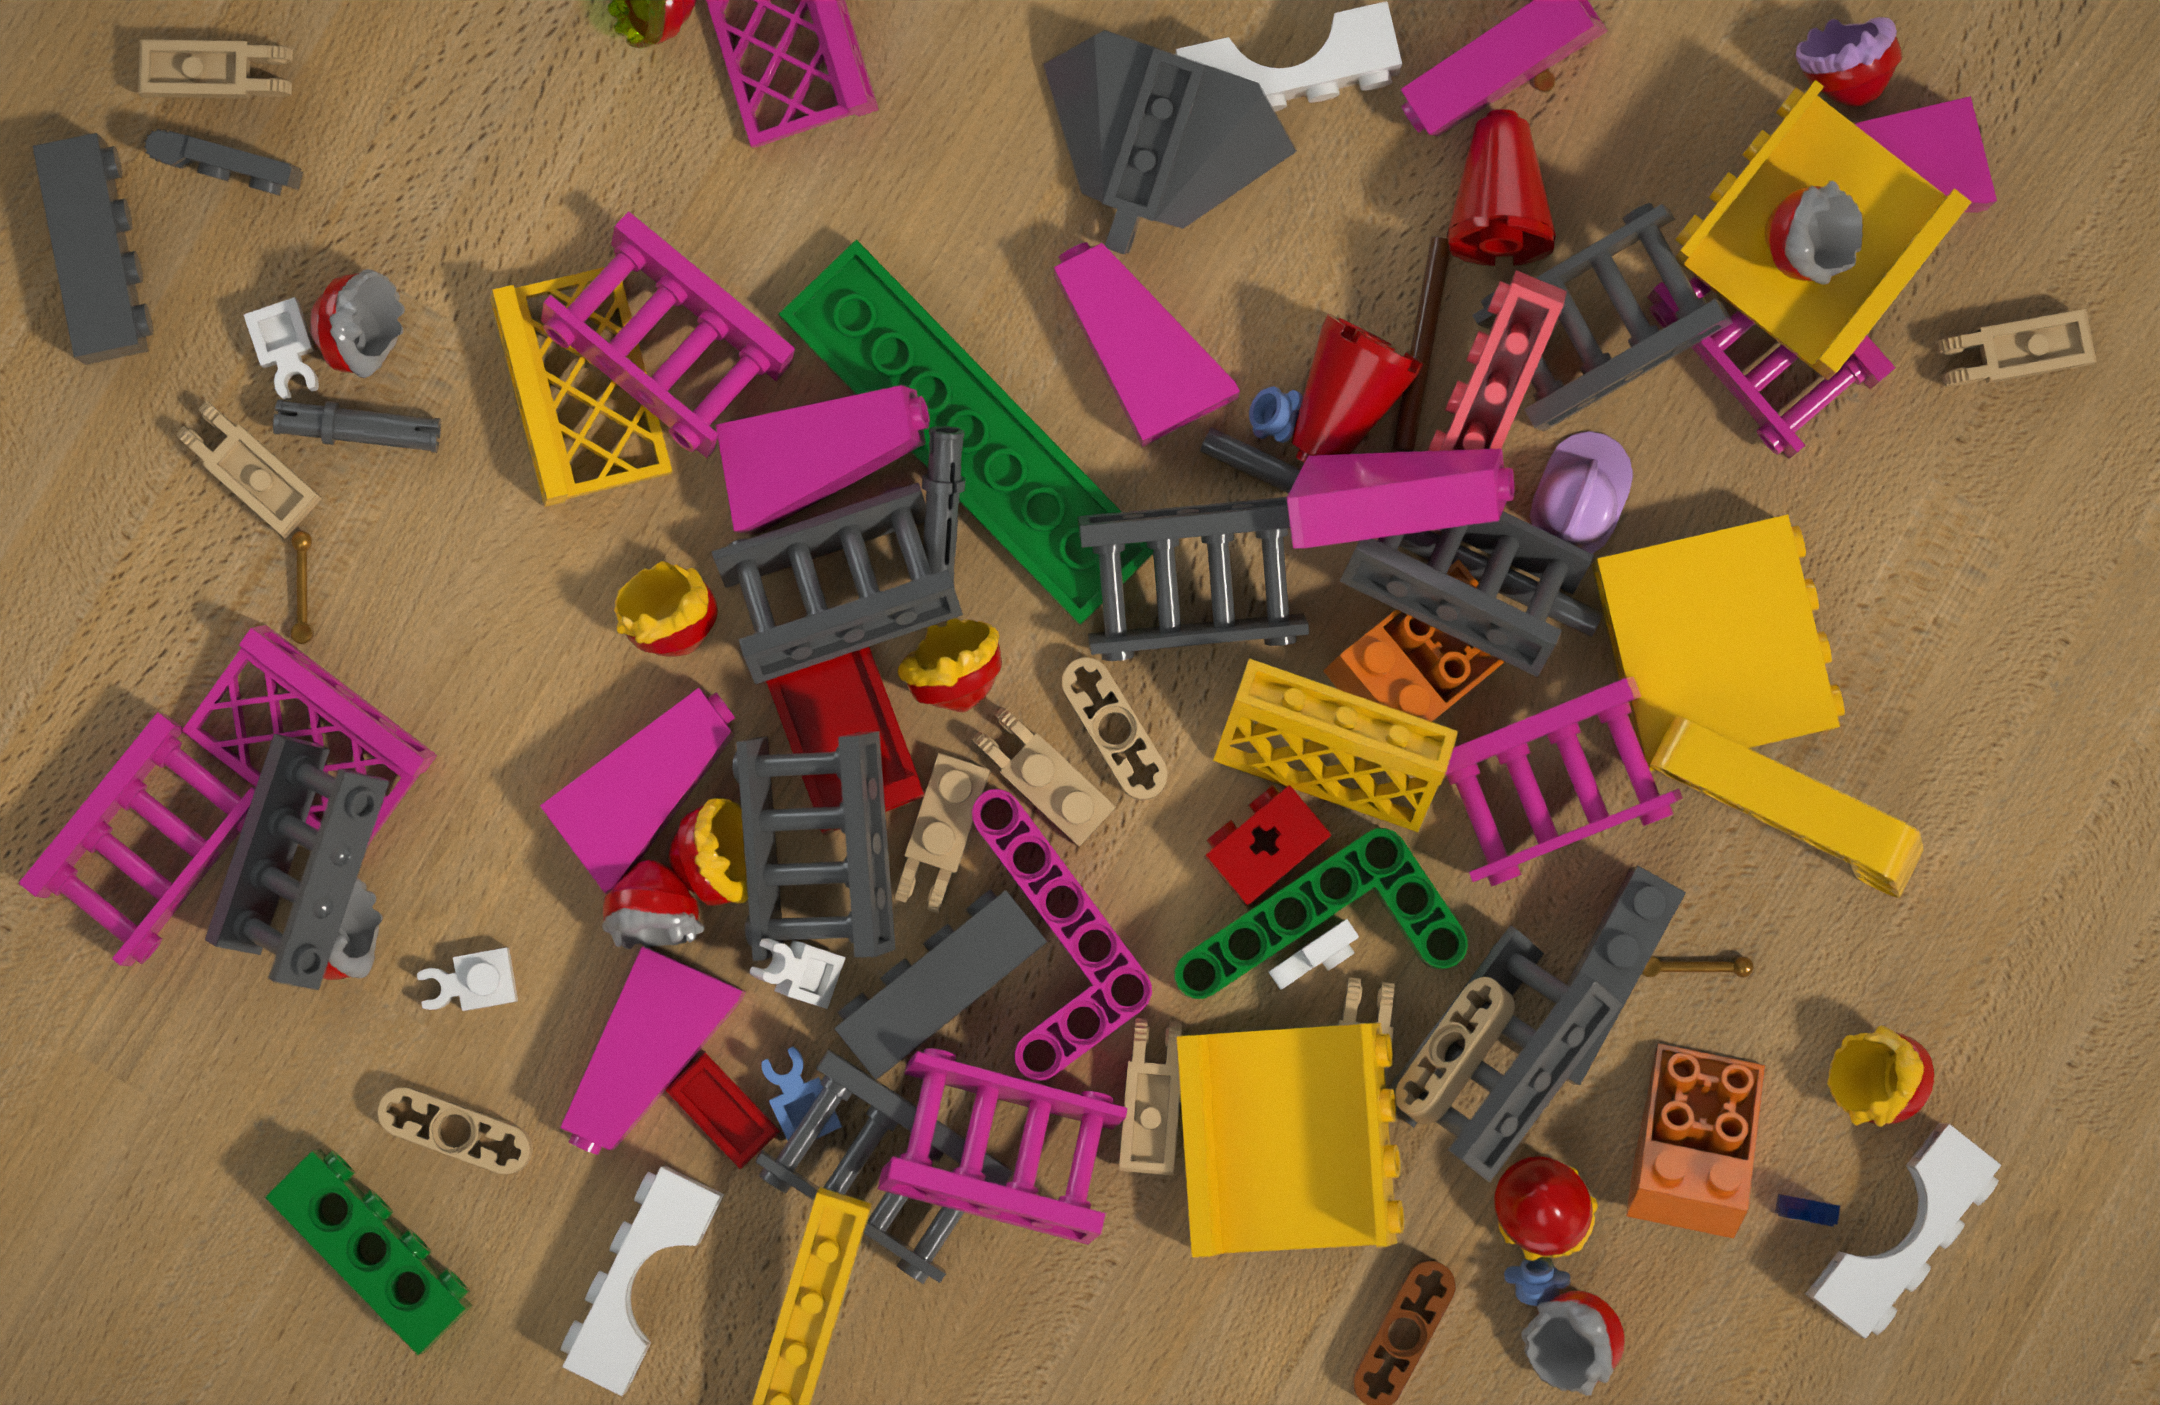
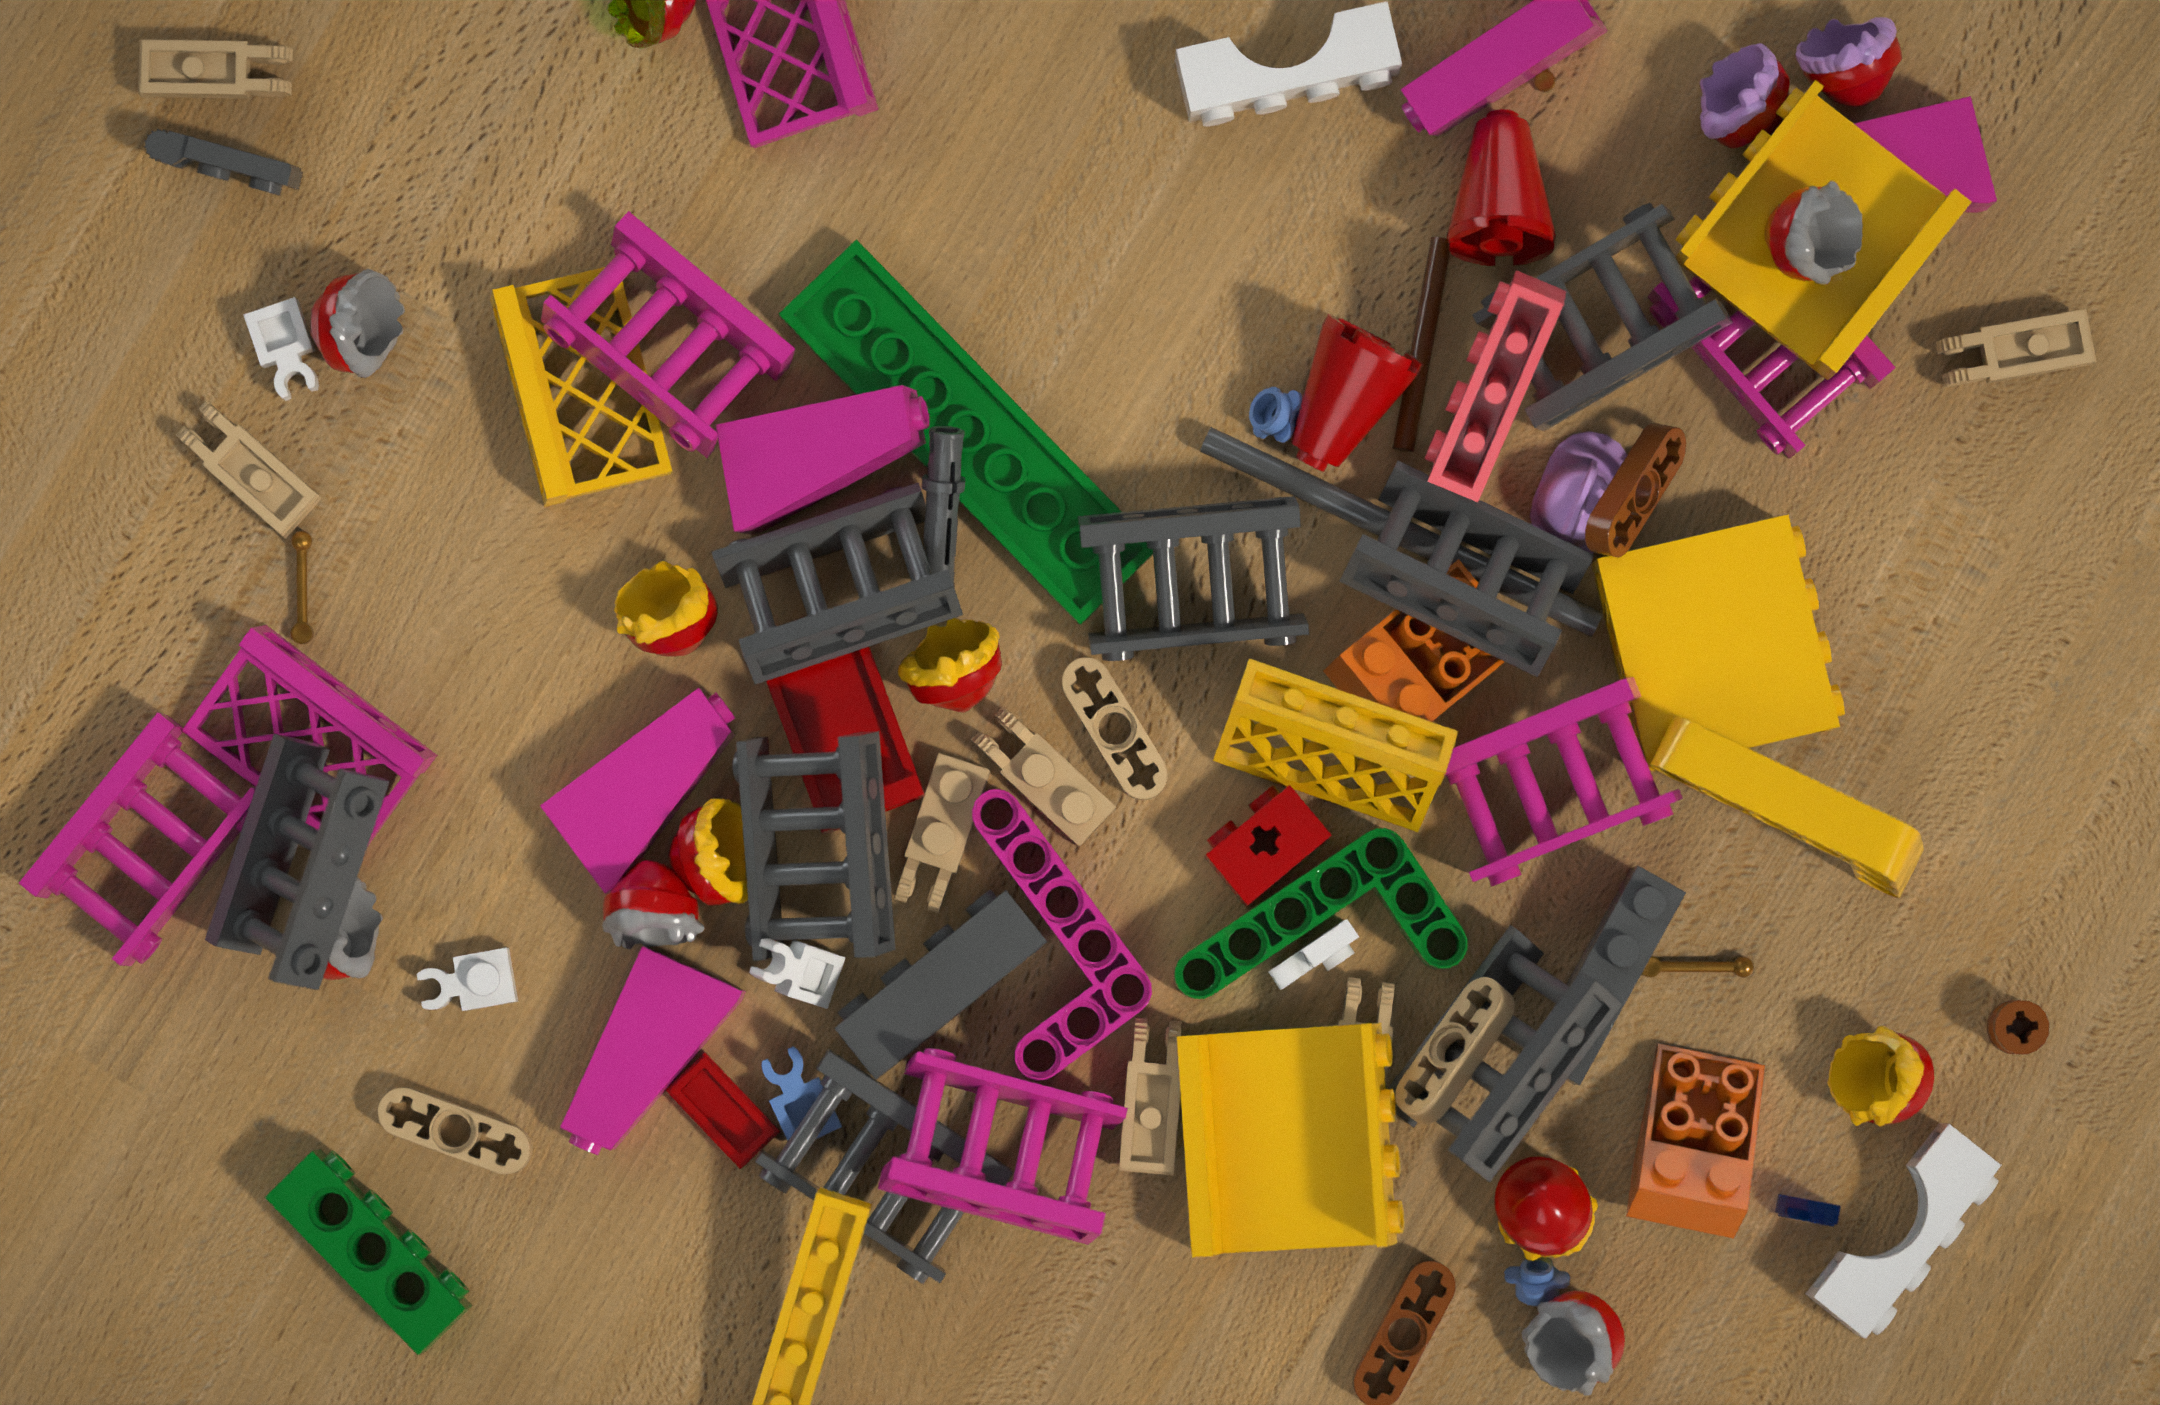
dark grey brick [33,133,153,365] -> none
dark grey pin [273,399,441,453] -> none
white arch [560,1165,724,1396] -> none
dark grey panel [1043,30,1297,255] -> none
dark pink slope [1054,242,1240,447] -> none
dark pink slope [1287,448,1514,549] -> none
none -> dark orange beam [1585,423,1686,558]
none -> lavender hair [1700,43,1790,149]
none -> dark orange wheel [1987,1000,2049,1055]

